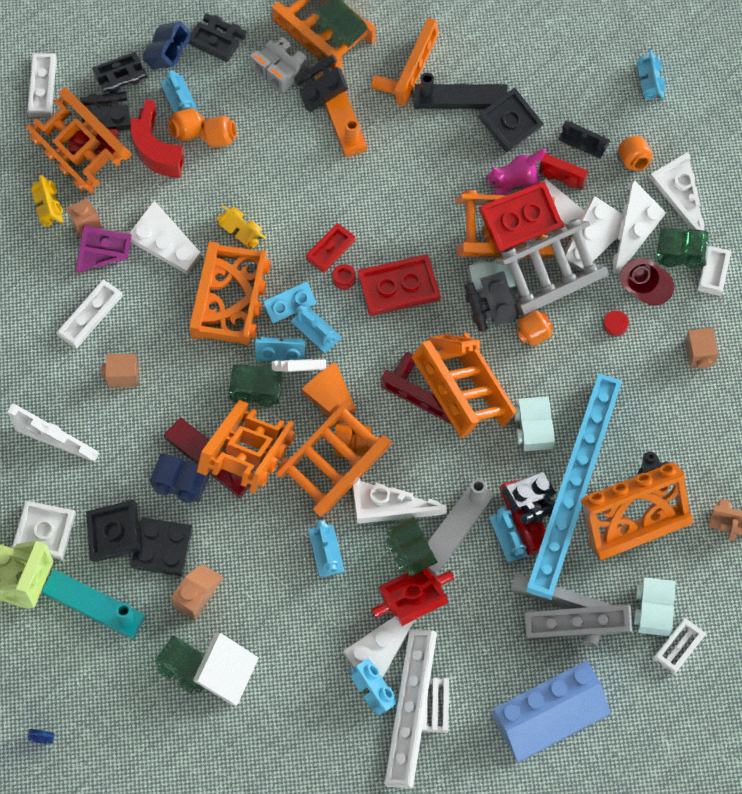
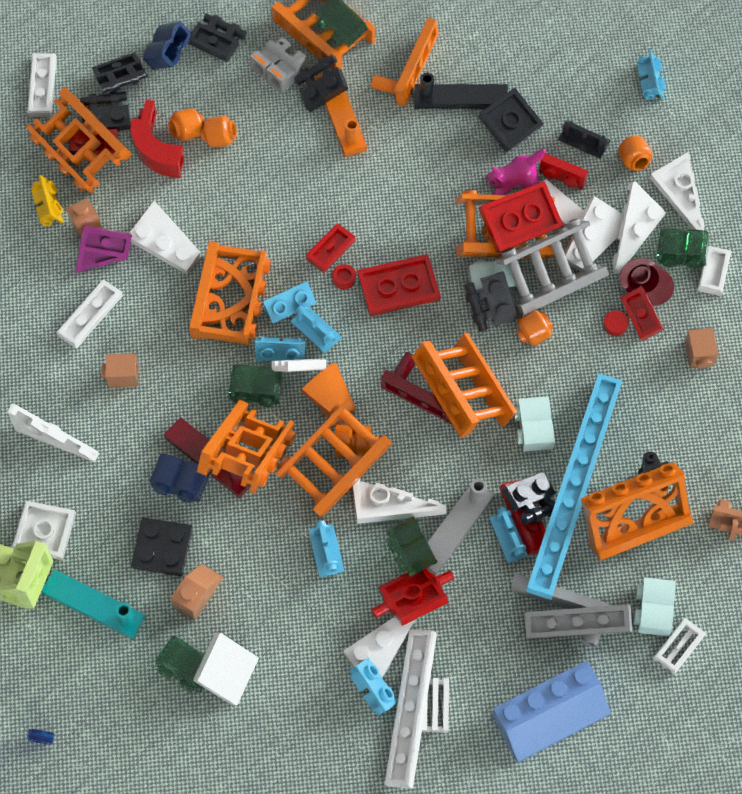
black plate [86,500,141,562] -> none
medium azure hinge [160,70,199,113] -> none
yellow hinge [217,205,266,248] -> none
orange tile [427,334,480,353] -> none
none -> red plate [620,286,664,341]

